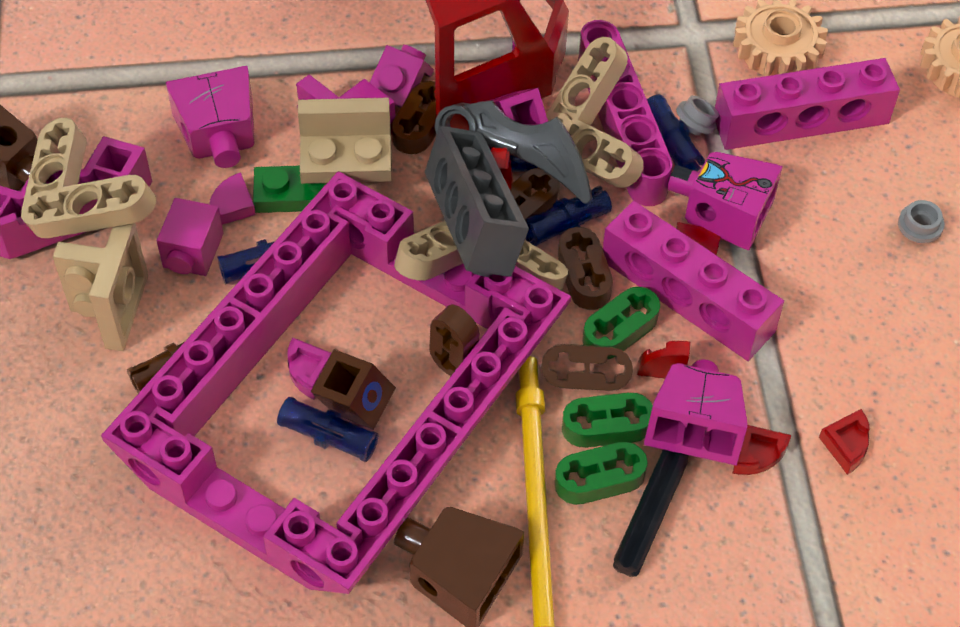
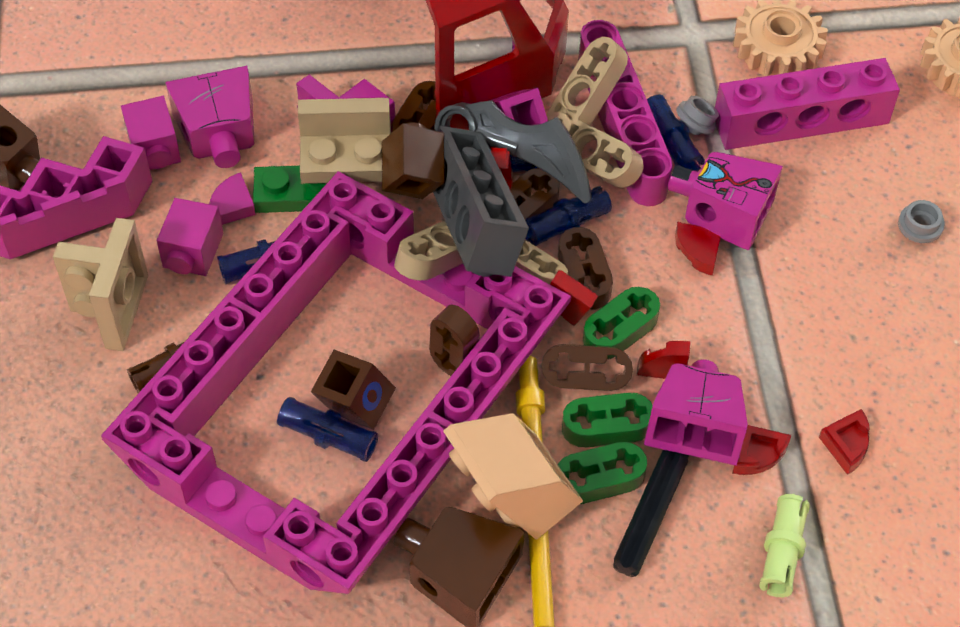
tan beam [21,117,156,238] -> none
dark pink tile [287,337,331,400] -> none
dark pink bracket [370,44,434,108] -> none
dark pink brick [603,201,784,362] -> none
none -> dark pink brick [121,95,181,170]
none -> reddish brown brick [382,123,444,199]
none -> light nougat slope [443,413,583,540]
none -> red tile [550,270,598,326]
none -> yellowish green pin [759,494,810,598]

